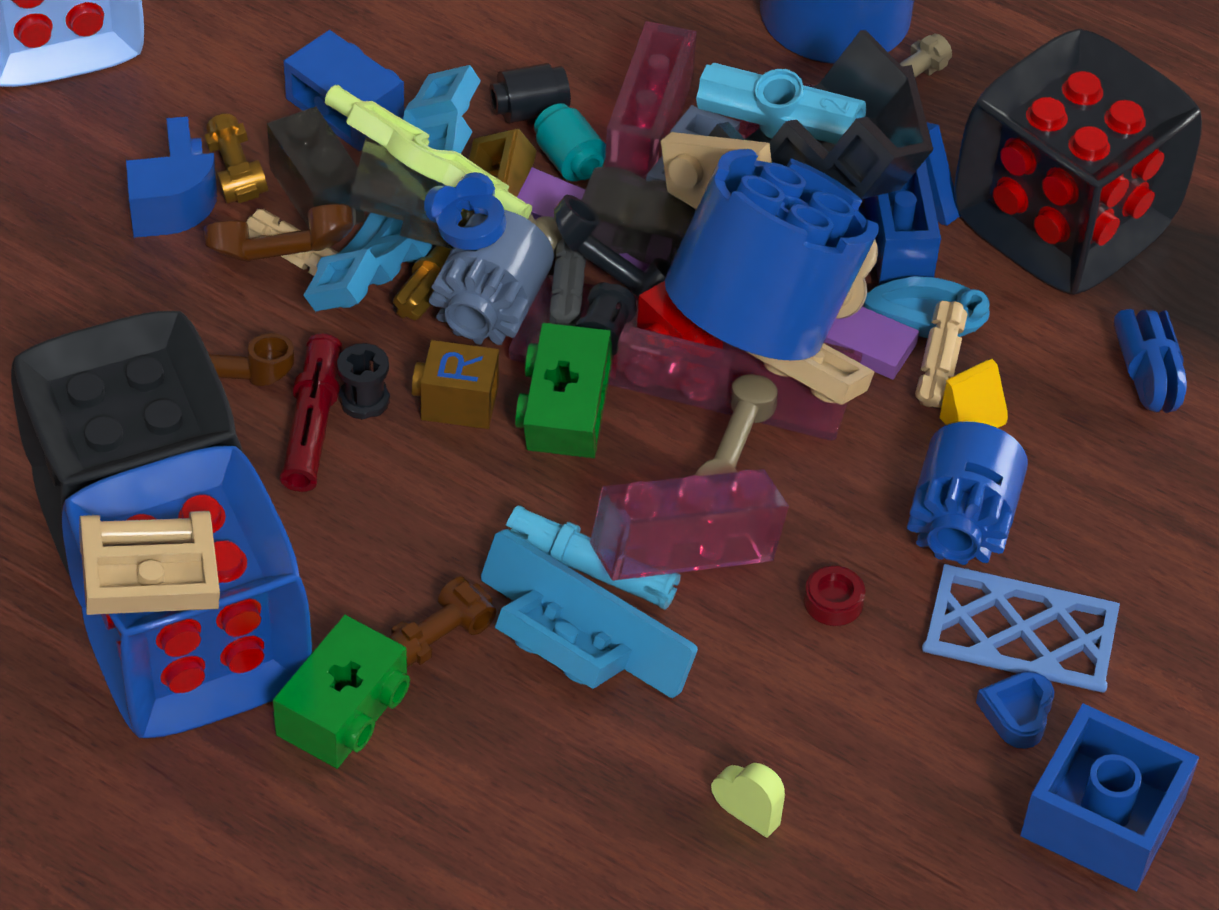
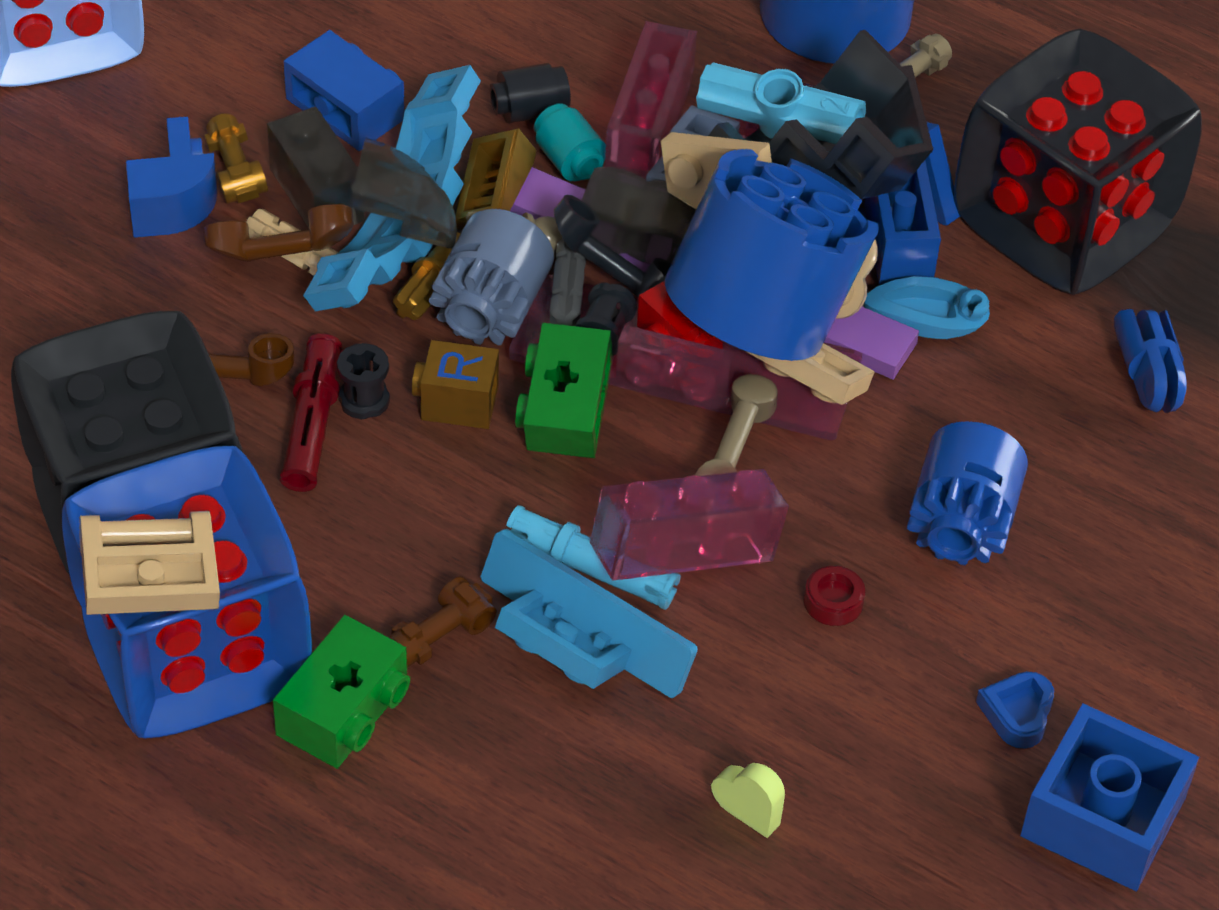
yellowish green piece [325,85,532,219] -> none
blue piece [424,172,506,250] -> none
tan axle [915,301,967,408] -> none
medium blue window [922,564,1120,693] -> none
yellow slope [939,359,1008,428] -> none

